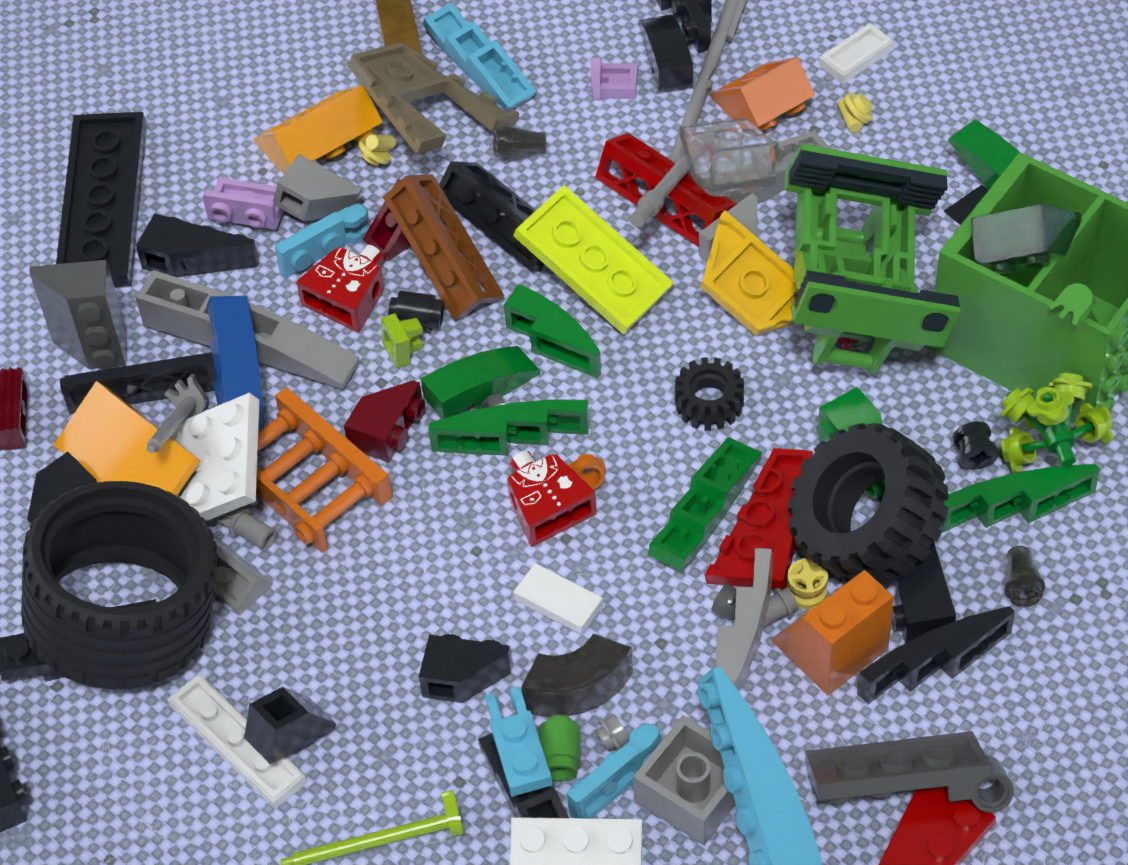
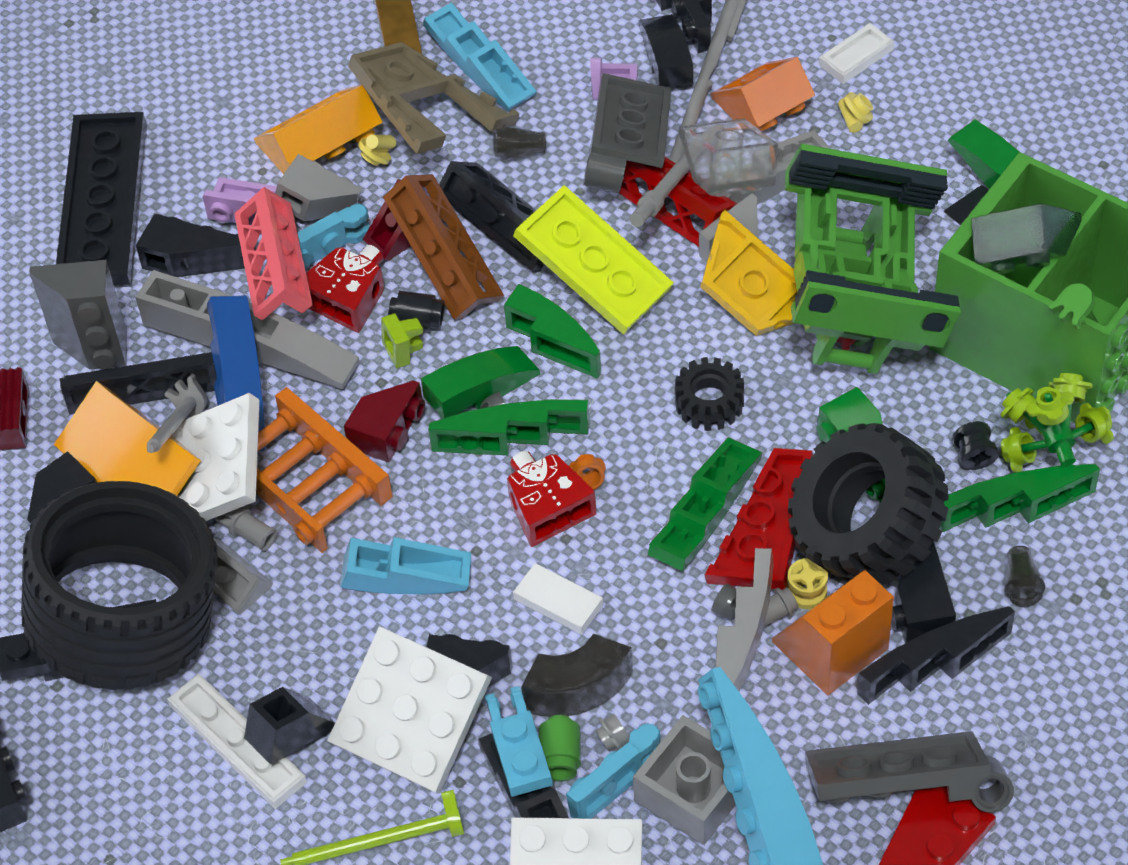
none -> coral fence [234,187,313,320]
none -> white plate [327,626,492,793]
none -> medium azure slope [340,537,471,595]
none -> dark grey hinge [583,73,671,193]

